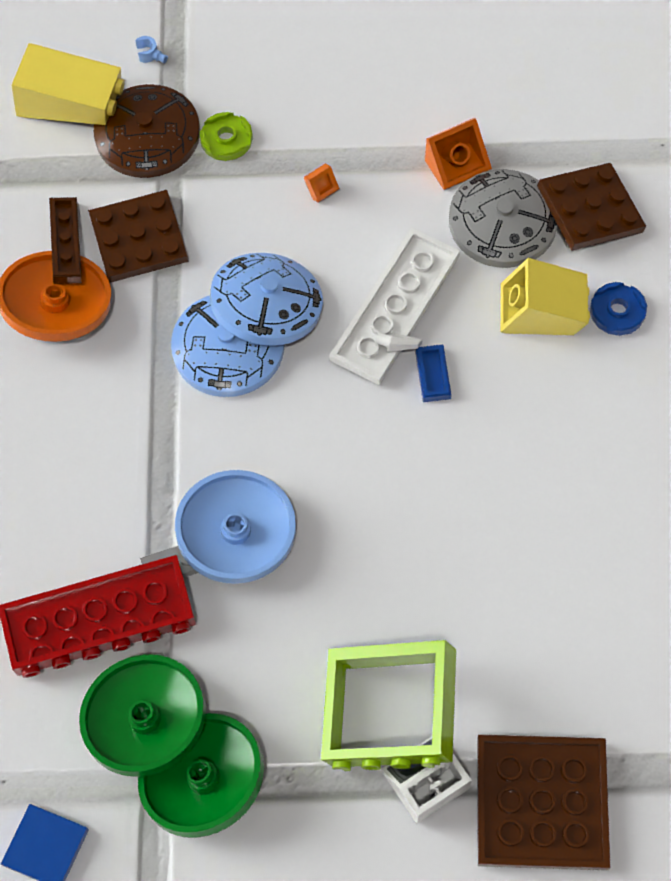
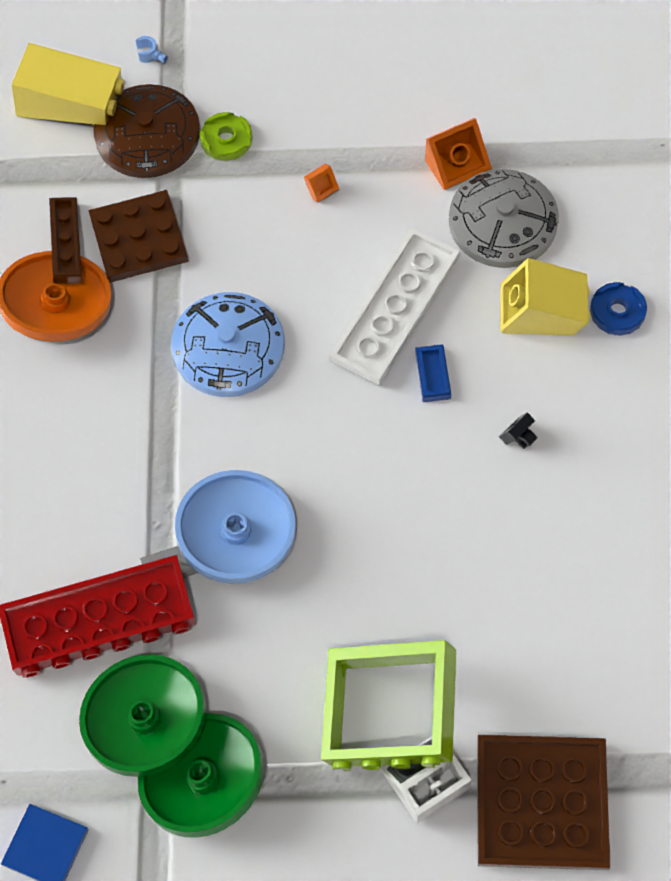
light blue dish [210,253,323,346] -> none
white bar [375,332,423,352] -> none
reddish brown plate [537,163,646,251] -> none
none -> black tile [499,412,537,449]

